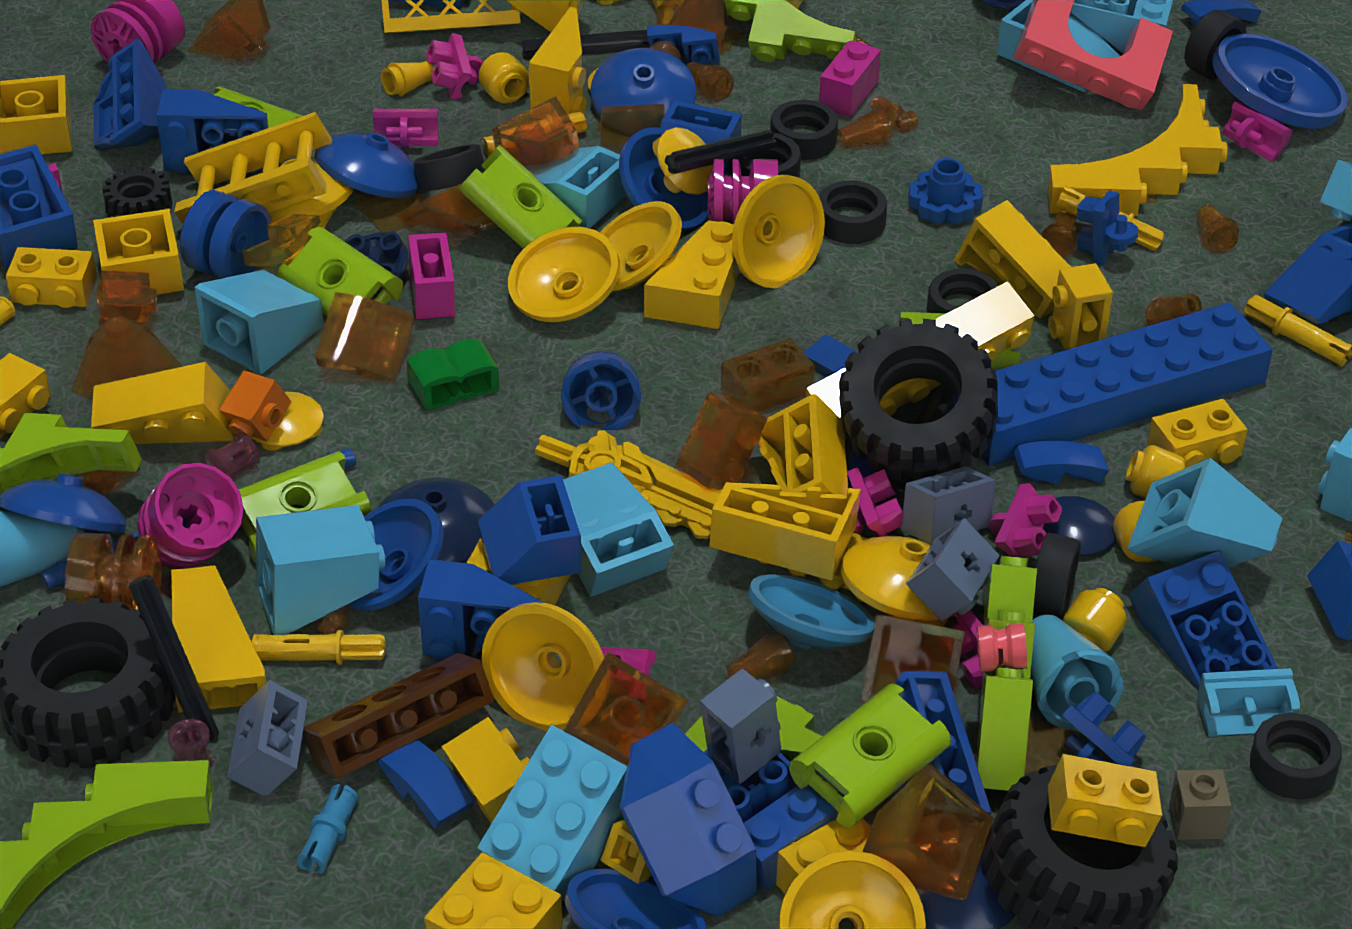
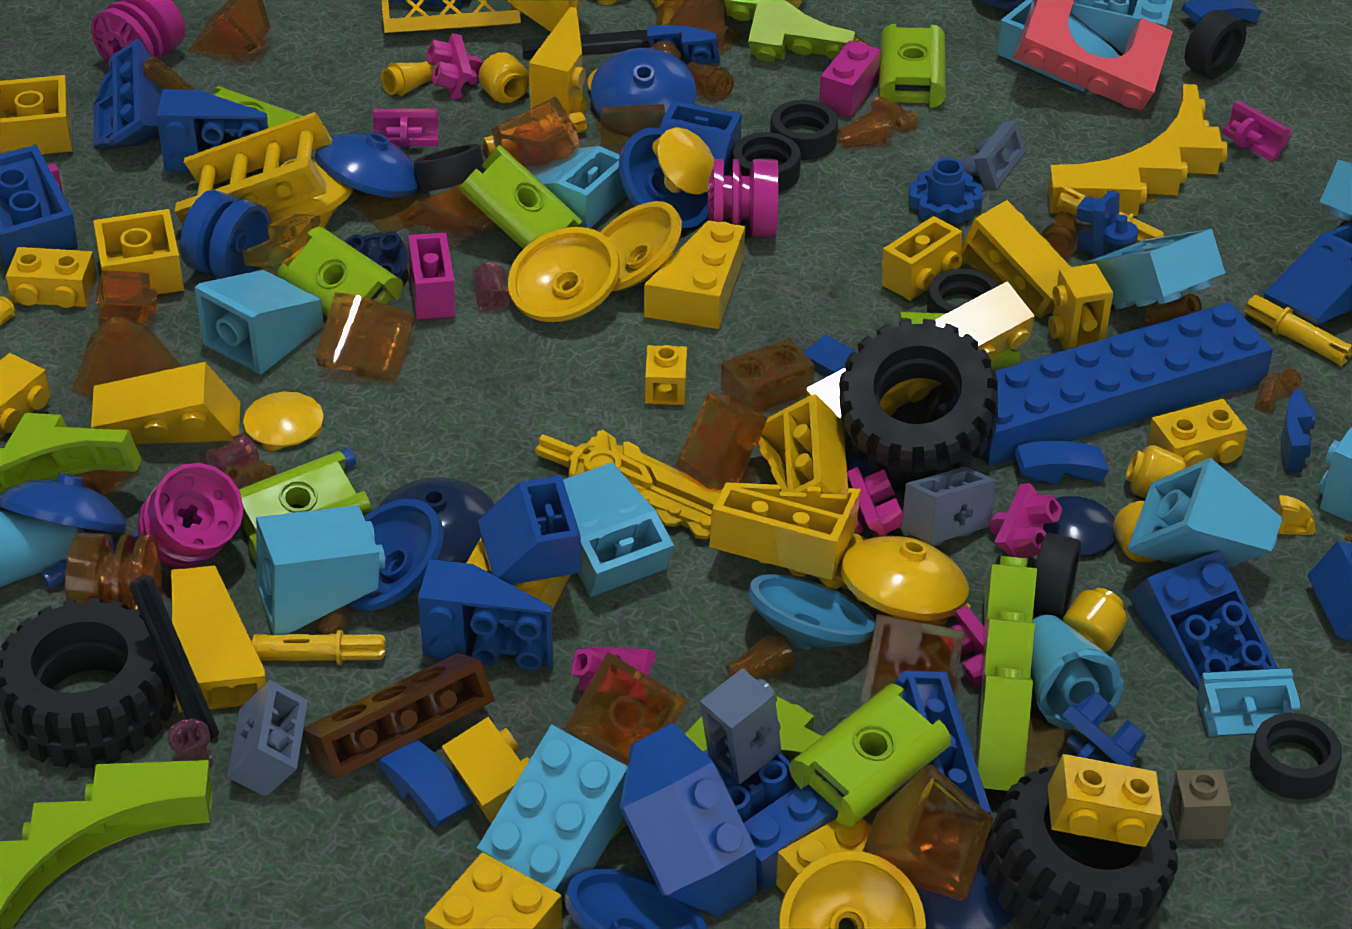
black tyre [102,167,173,218] -> none
orange brick [219,370,292,441] -> none
dark azure pin [297,784,359,874] -> none
green brick [407,339,499,410] -> none
yellow dish [482,602,607,732] -> none
blue cylinder [561,351,642,430] -> none
yellow piece [600,820,652,884] -> none
black axle [665,130,777,174] -> none
yellow dish [732,175,825,289] -> none
black tyre [819,180,887,244] -> none
sand blue brick [906,518,1000,621] -> none
coral wheel [977,623,1027,672] -> none
clear orange cone [1196,204,1239,252] -> none
blue dish [1212,34,1348,129] -> none
none -> clear orange axle [142,56,195,90]
none -> clear orange arm [223,460,276,489]
none -> clear pink bush [472,262,510,311]
none -> yellow brick [645,345,687,405]
none -> lime piece [879,24,946,108]
none -> yellow brick [882,216,962,301]
none -> sand blue tile [960,121,1026,189]
none -> medium azure brick [1085,229,1225,310]
none -> clear orange arm [1254,368,1302,413]
none -> yellow tile [1275,495,1316,535]
none -> blue slope [1280,389,1316,473]

